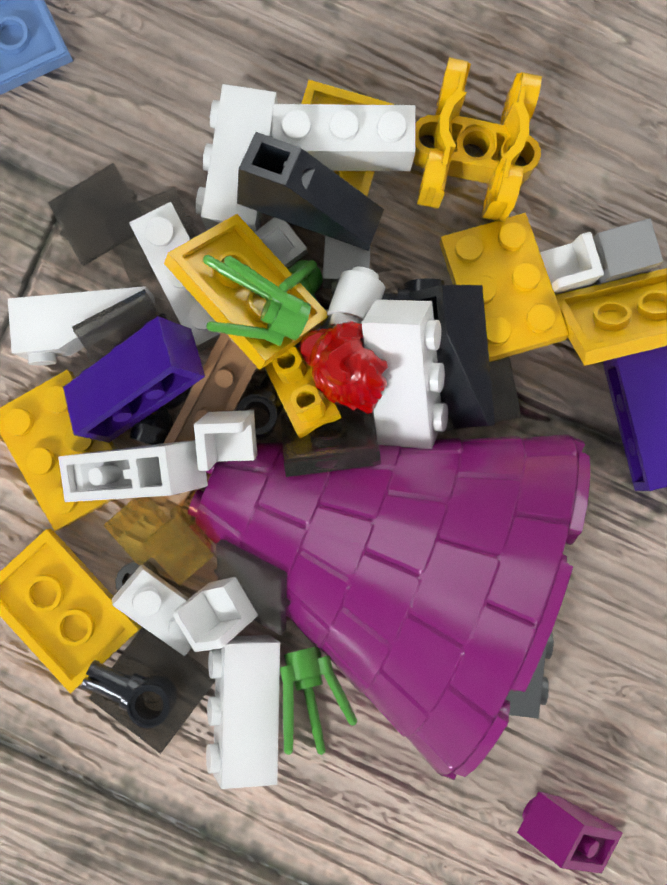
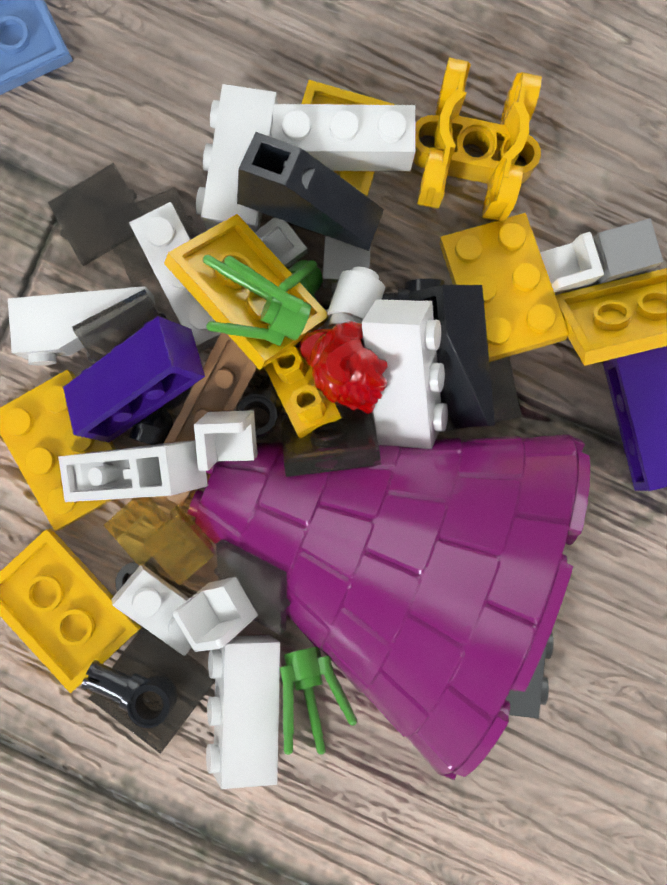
magenta slope [517,791,623,874] -> none

